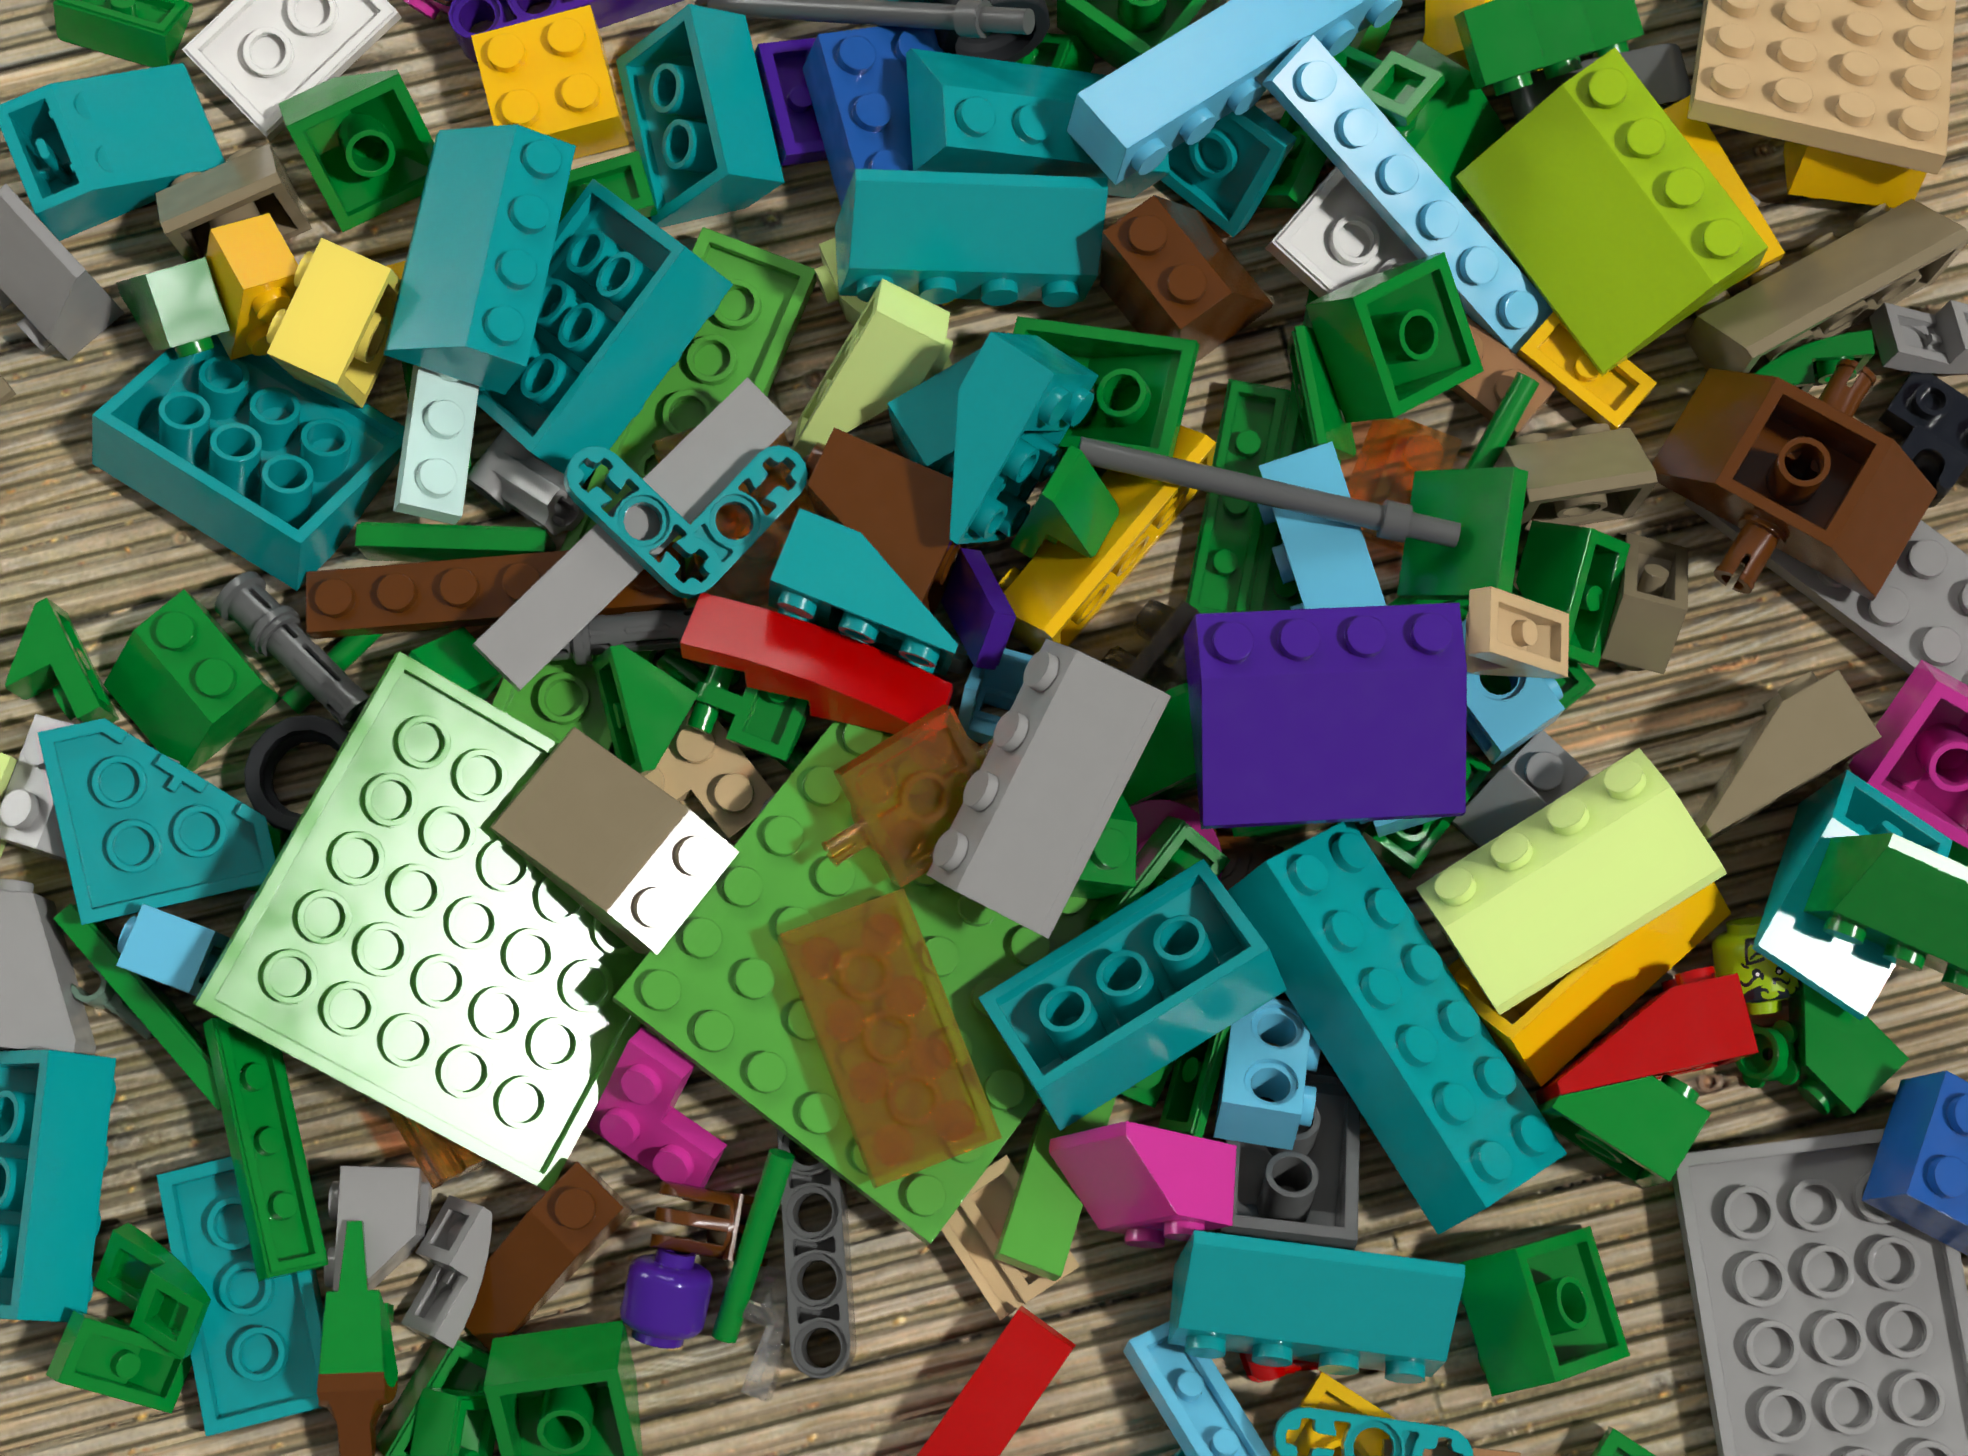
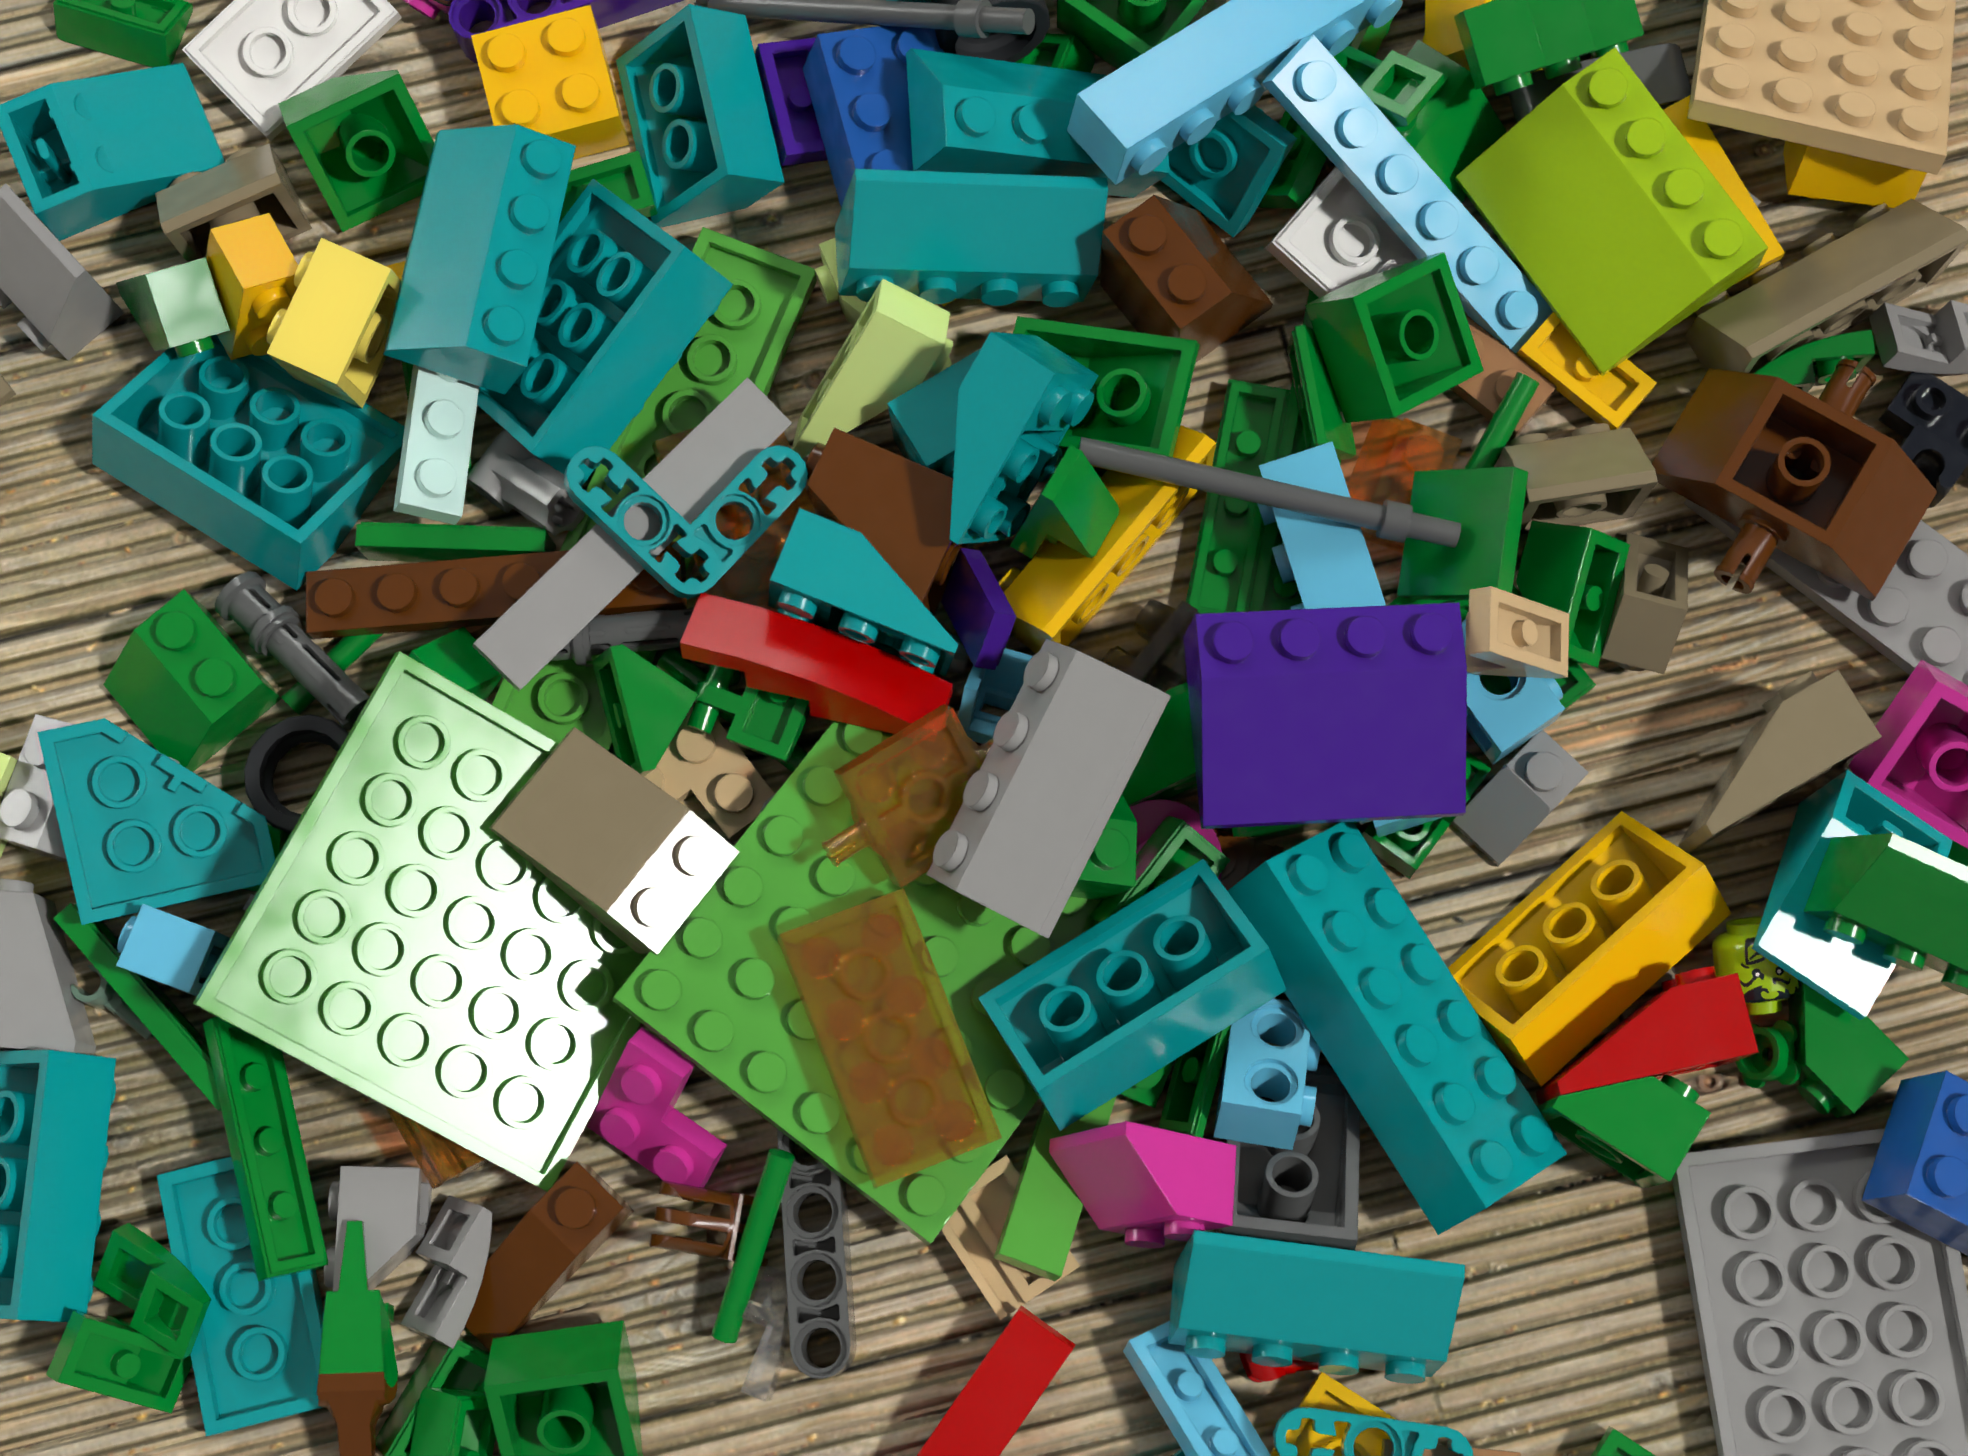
green slope [5,598,120,723] -> none
dark purple head [620,1248,713,1349] -> none
yellowish green slope [1416,748,1727,1016] -> none
green slope [1456,1226,1630,1396] -> none

